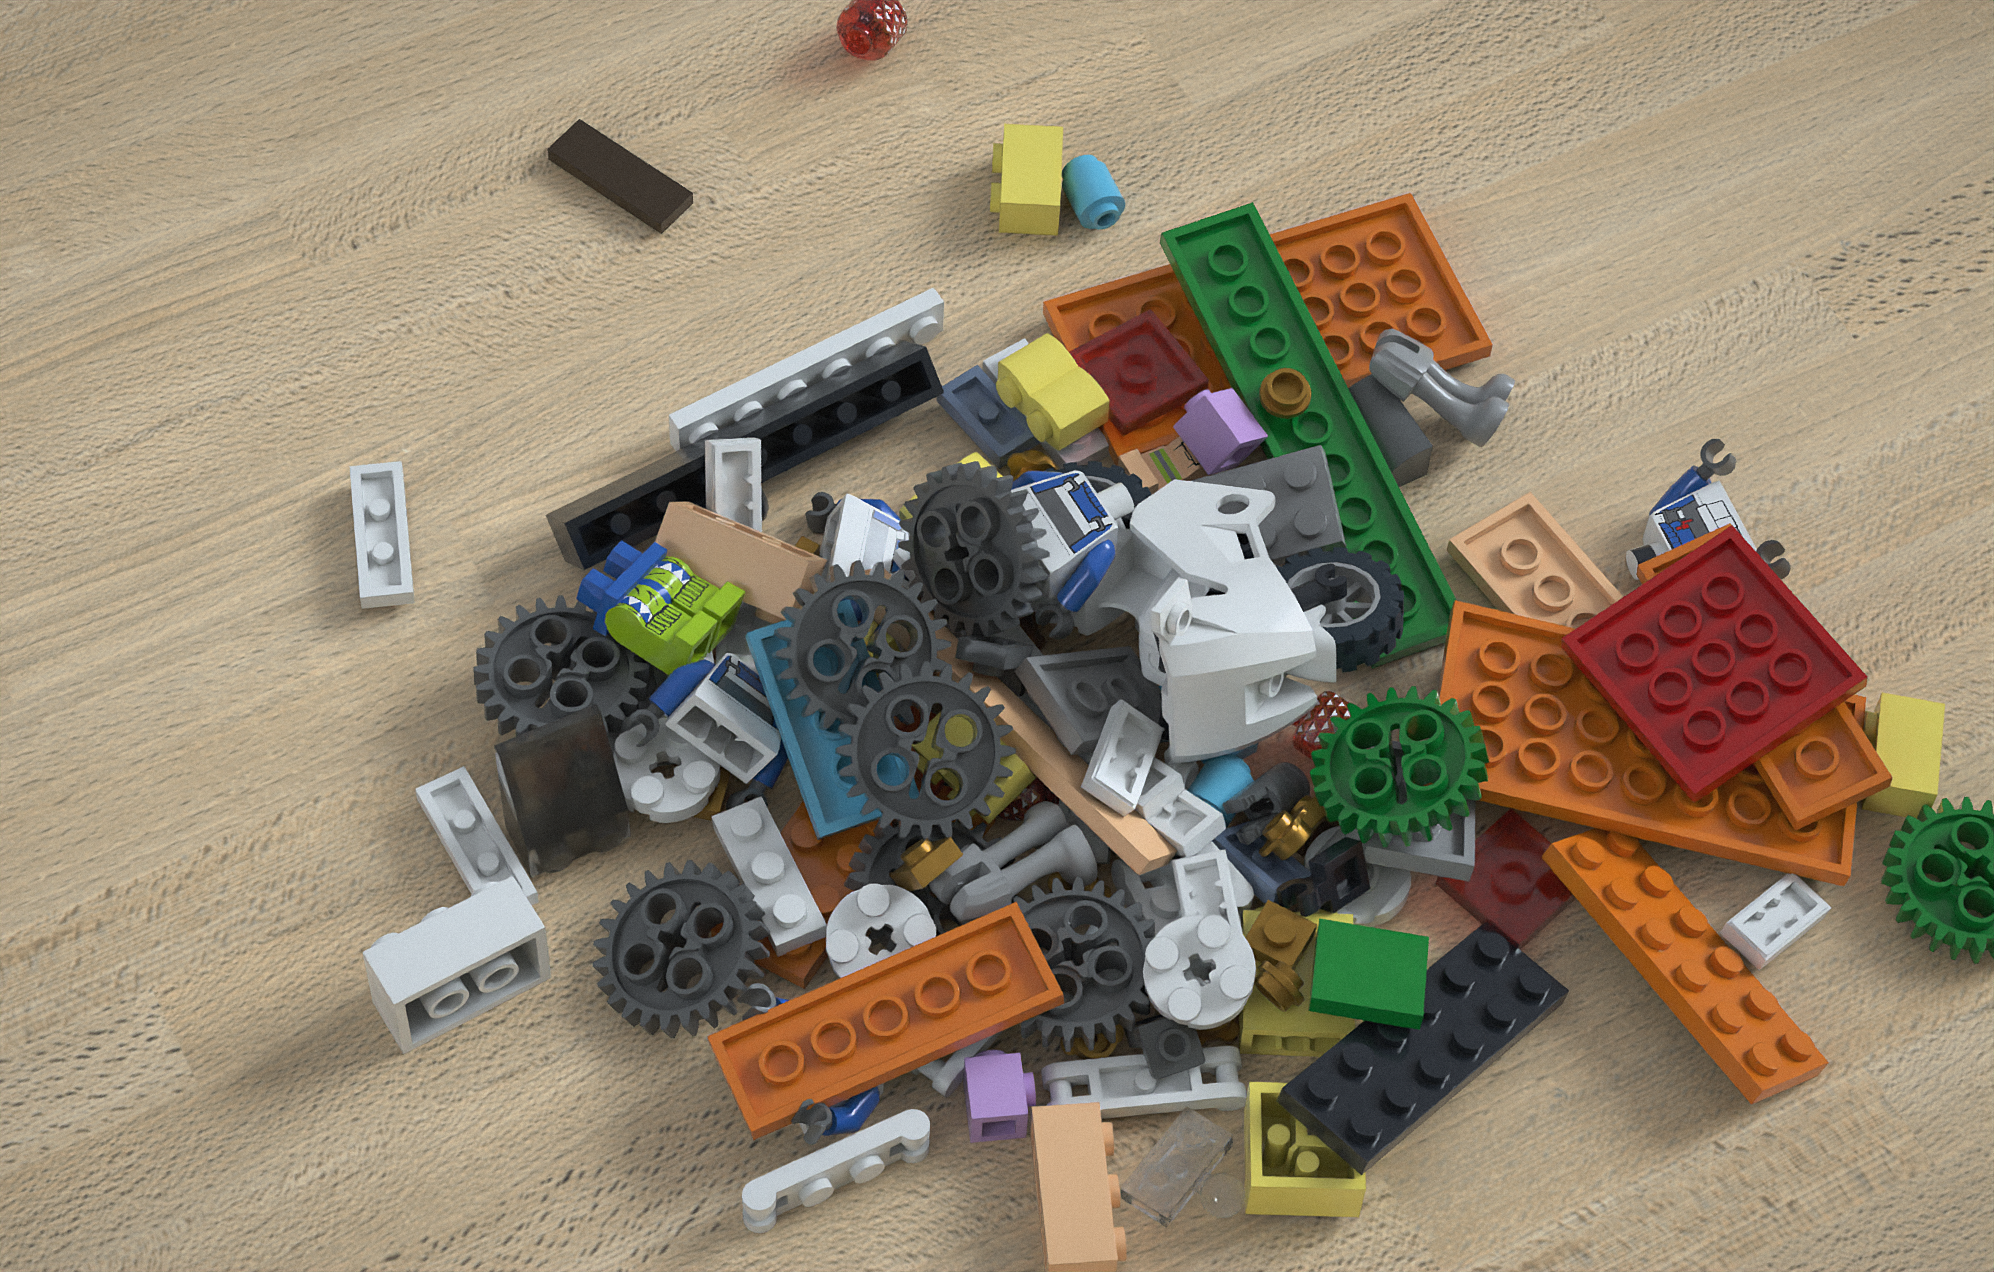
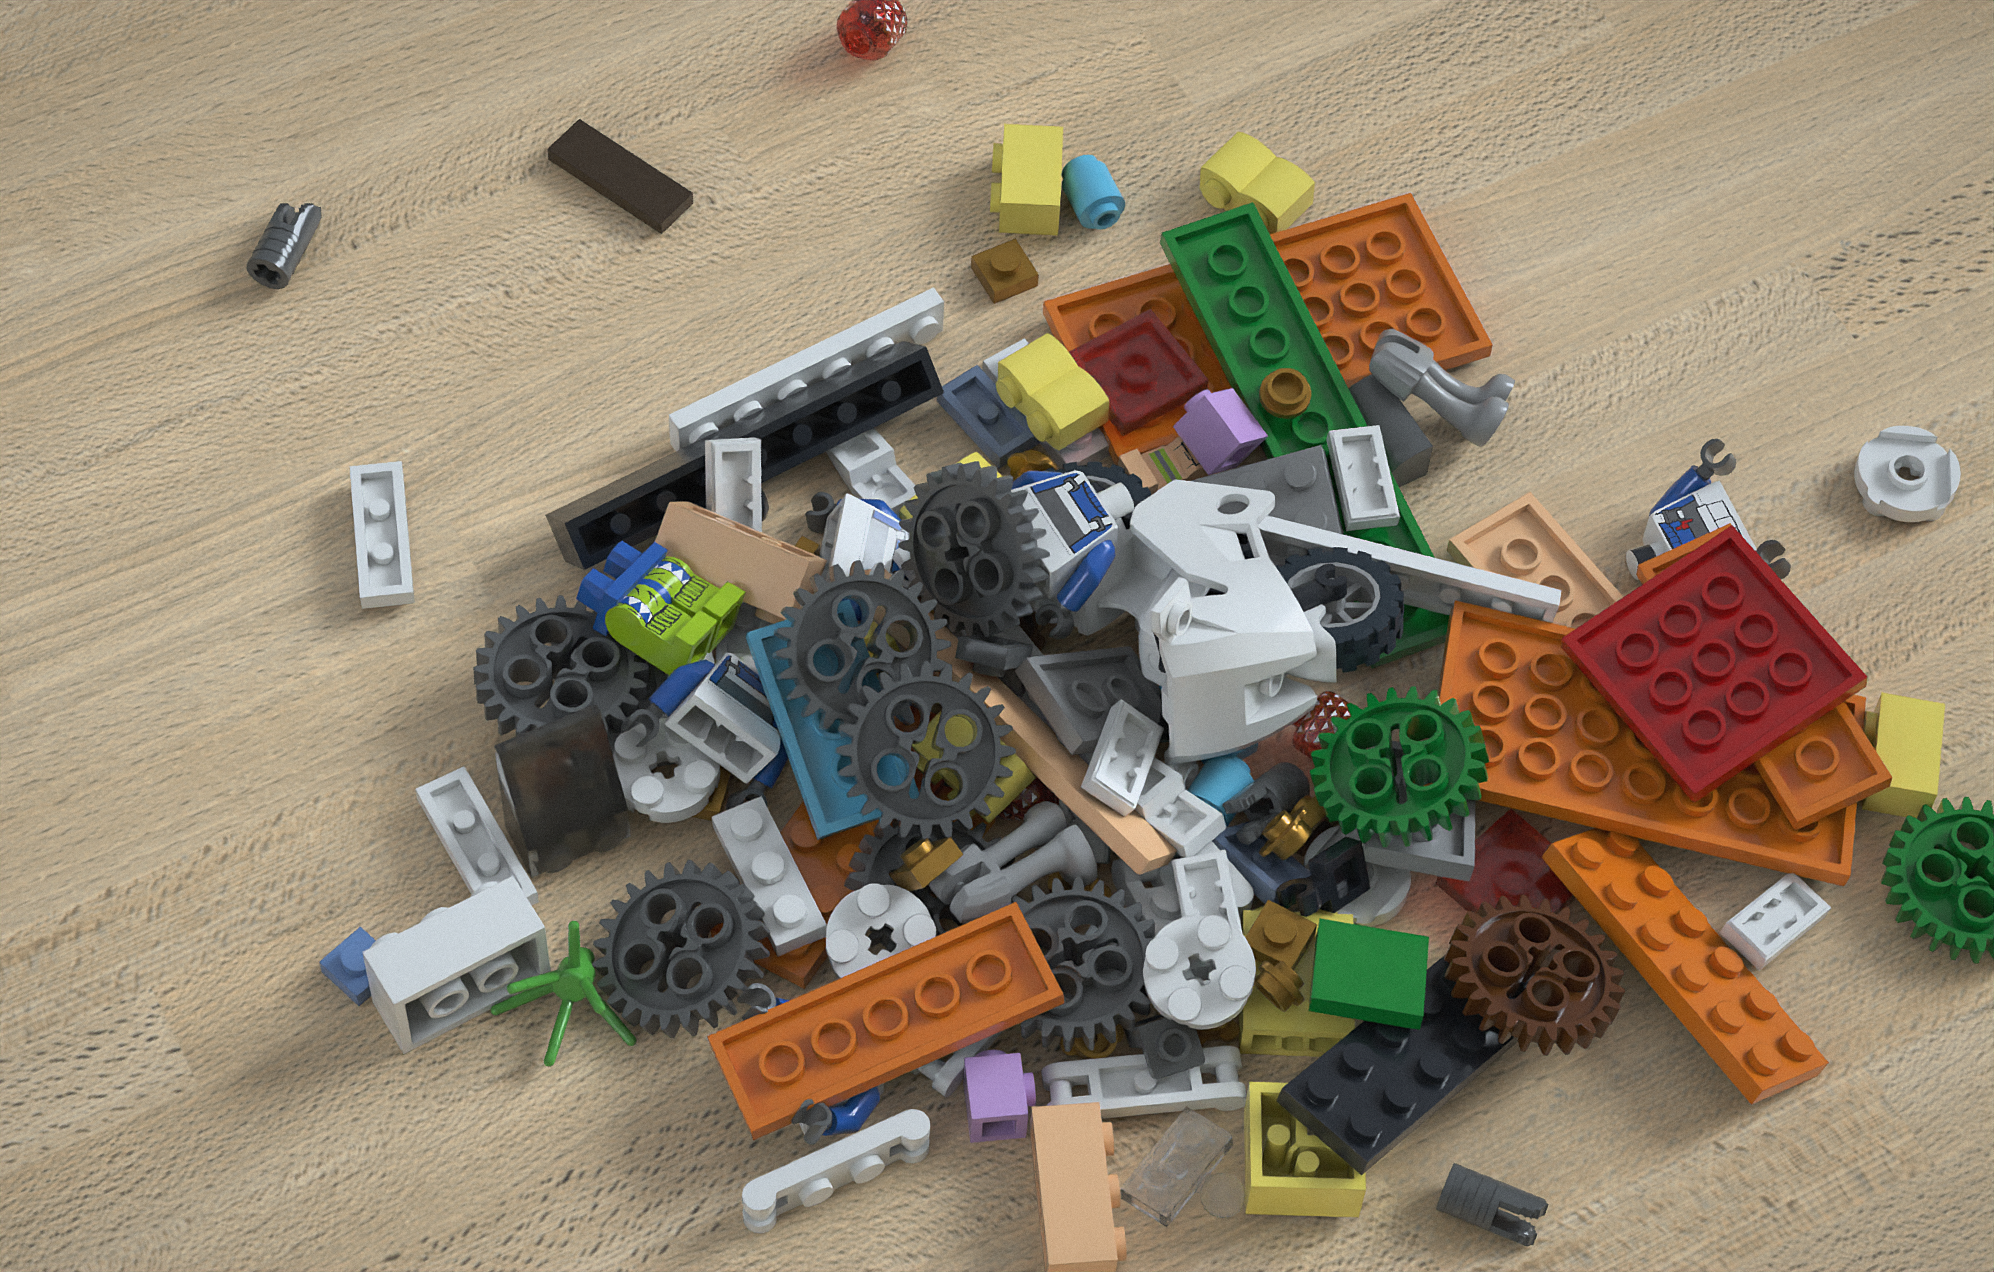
none -> dark grey hinge [246,203,322,289]
none -> medium blue plate [319,927,376,1006]
none -> bright green plant [490,921,637,1067]
none -> white slope [826,428,916,517]
none -> pearl gold plate [971,238,1039,304]
none -> light yellow brick [1199,132,1315,234]
none -> white plate [1258,515,1561,623]
none -> white plate [1326,425,1400,531]
none -> dark grey hinge [1436,1163,1549,1246]
none -> reddish brown gear [1444,895,1625,1056]
none -> white plate [1854,426,1961,522]

